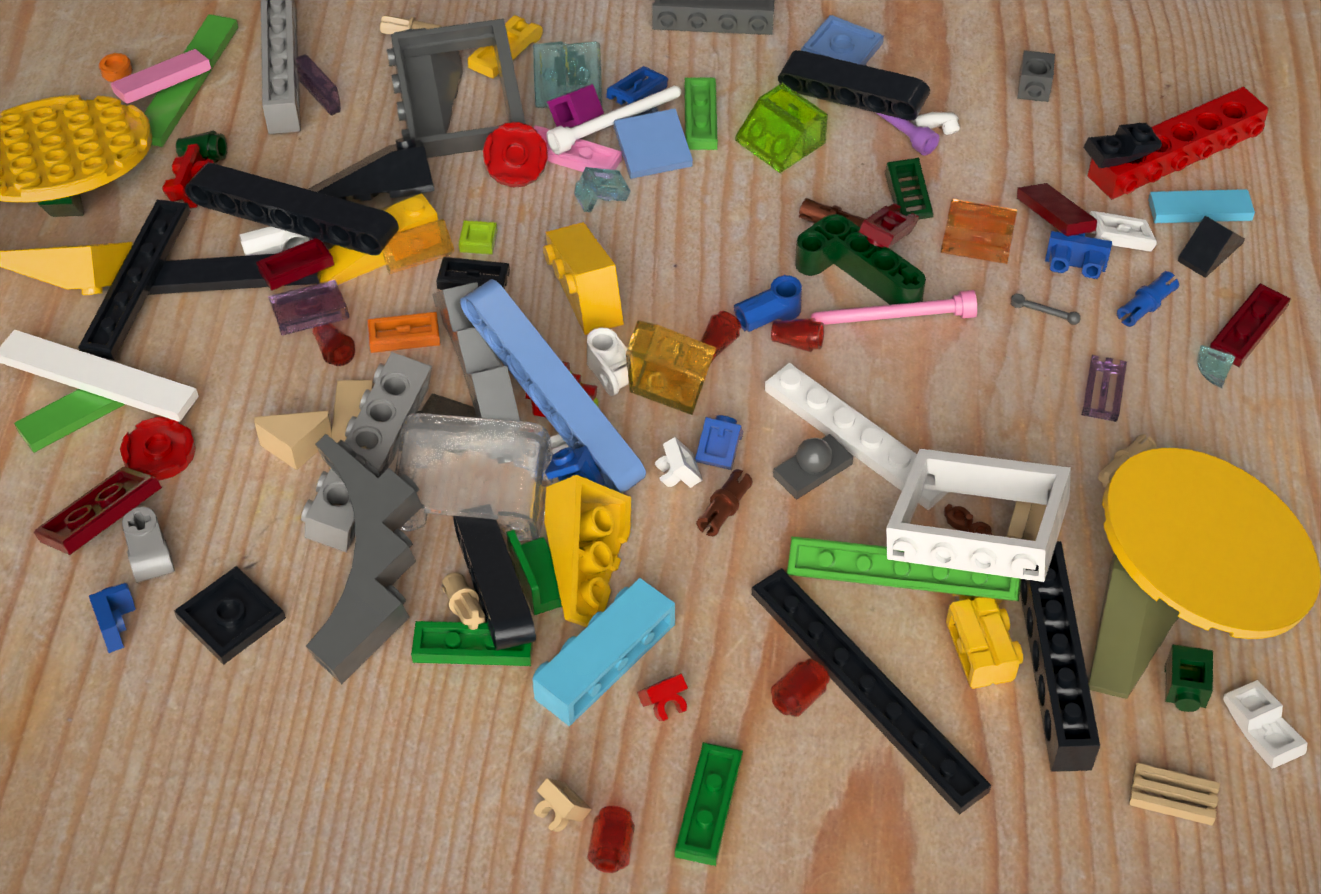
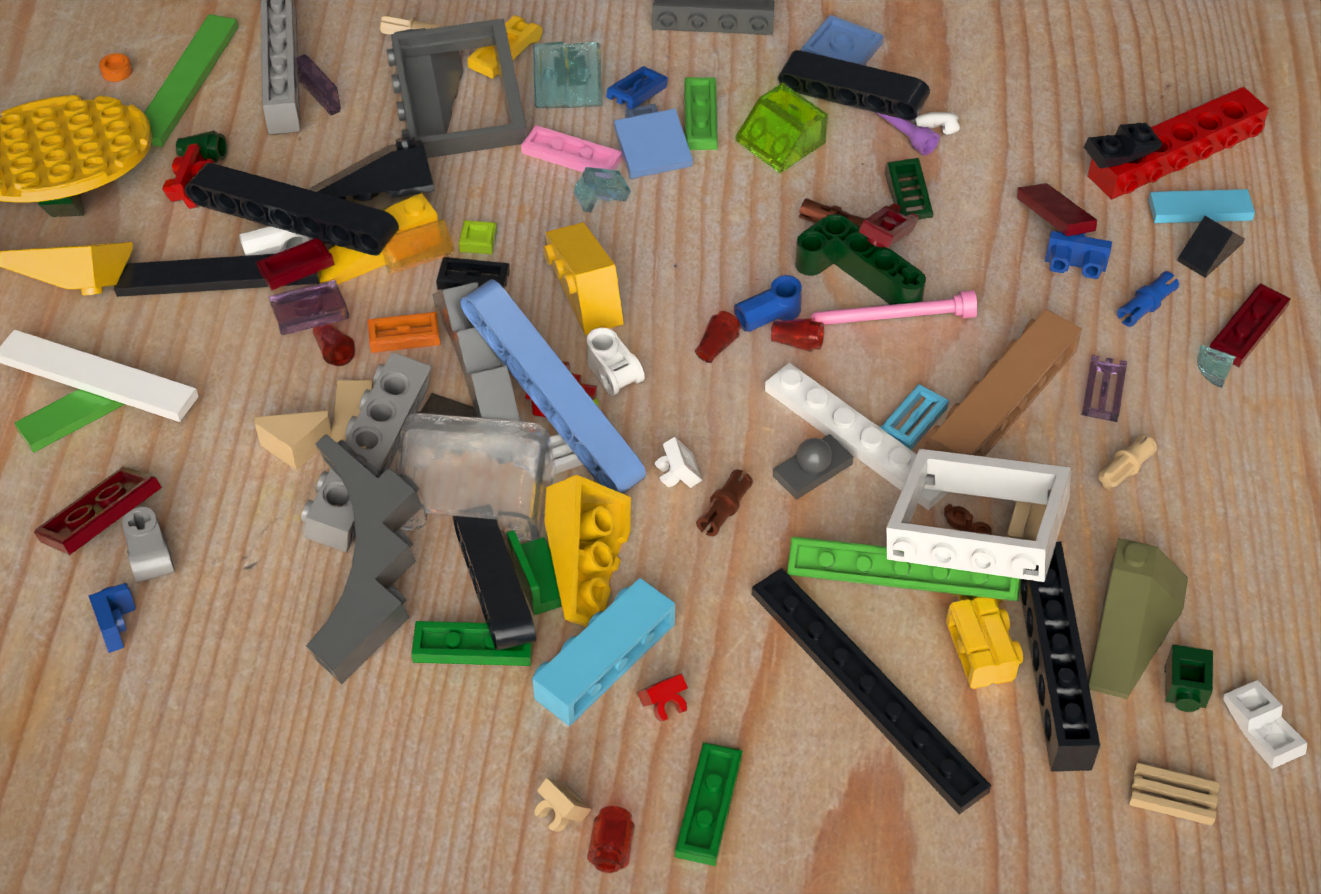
black tile [78,199,191,360] -> none
bright pink tile [111,49,211,104] -> none
red tile [120,417,196,481] -> none
black tile [174,566,286,665] -> none
tan axle [442,572,485,630] -> none
red tile [483,122,548,188] -> none
blue bracket [545,446,605,486] -> none
magenta brick [547,84,604,128] -> none
white piece [547,86,681,155] -> none
clear yellow slope [626,320,716,415] -> none
blue bracket [695,415,743,470] -> none
clear red brick [771,659,830,717] -> none
clear orange slope [941,199,1017,264] -> none
dark grey hinge [1011,294,1081,325] -> none
dark grey brick [1017,50,1055,102] -> none
white tile [1089,211,1157,252] -> none
yellow tile [1102,448,1321,639] -> none
none -> medium azure tile [880,384,949,450]
none -> medium nougat brick [926,309,1082,457]

